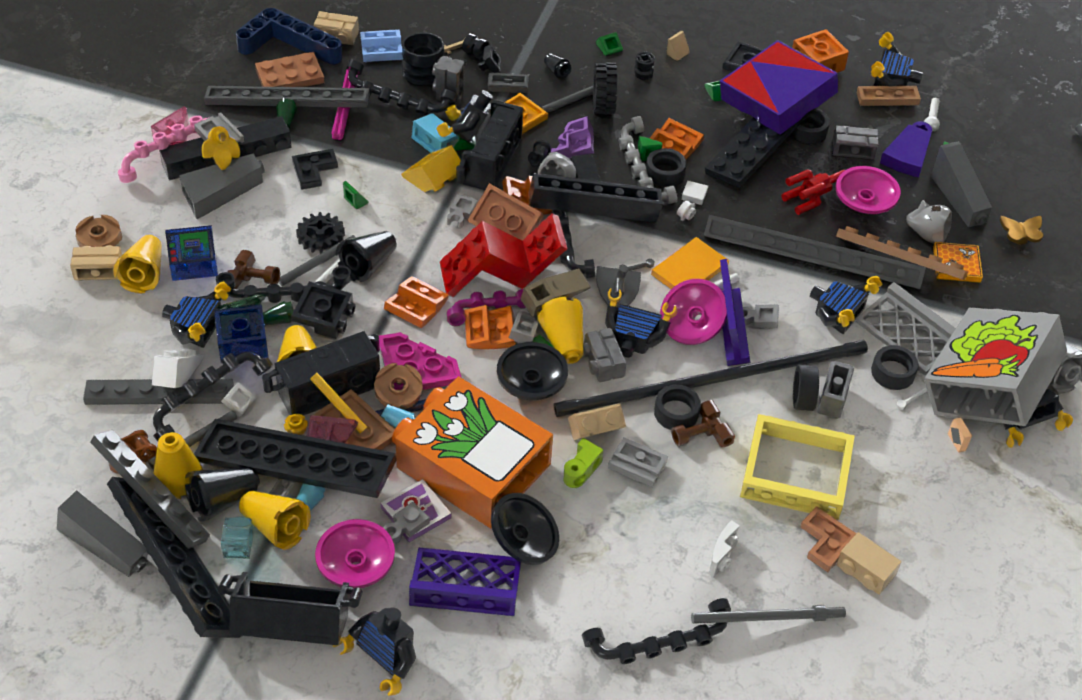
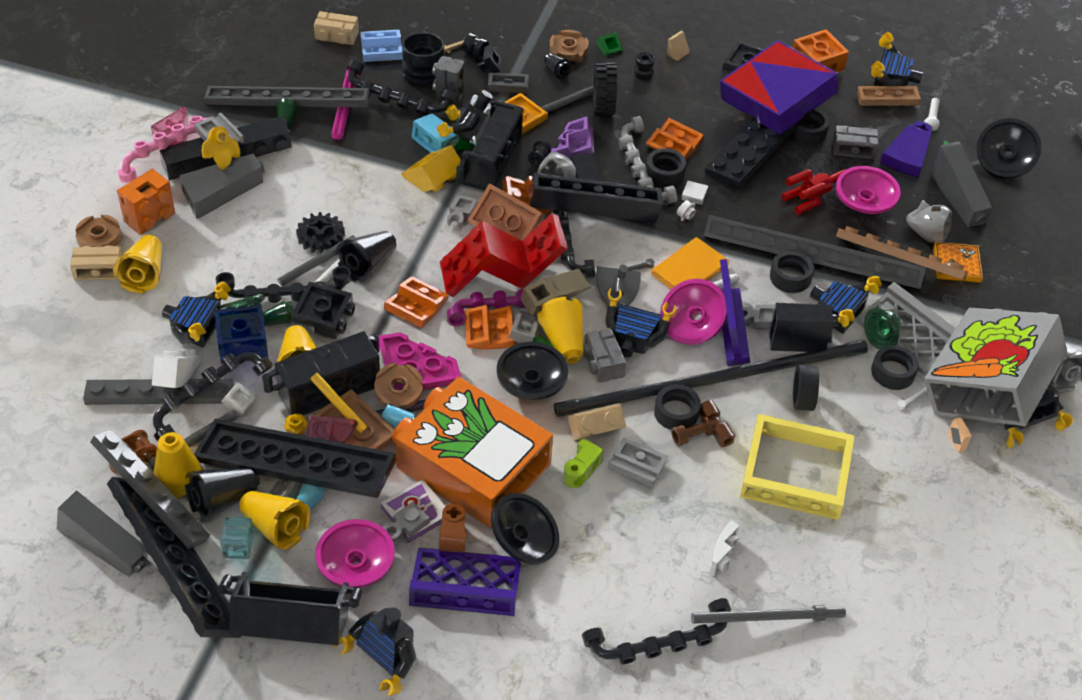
clear blue slope [165,225,218,281] -> none
reddish brown bar [227,250,281,289] -> none
dark blue beam [236,8,343,64] -> none
nougat plate [255,52,324,87] -> none
black tile [292,149,338,190] -> none
green slope [343,181,369,209] -> none
green slope [638,136,663,161] -> none
green slope [704,81,721,101] -> none
nougat plate [800,506,857,572] -> none
flat silver brick [817,361,854,419] -> none
tan brick [836,532,902,595] -> none
pearl gold animal [1000,216,1043,244] -> none
none -> orange piece [117,168,175,235]
none -> dark orange piece [439,504,466,553]
none -> medium nougat plate [549,30,589,62]
none -> black brick [769,303,837,352]
none -> black tyre [770,251,814,293]
none -> clear green hat [864,308,901,350]
none -> black dish [976,118,1041,178]

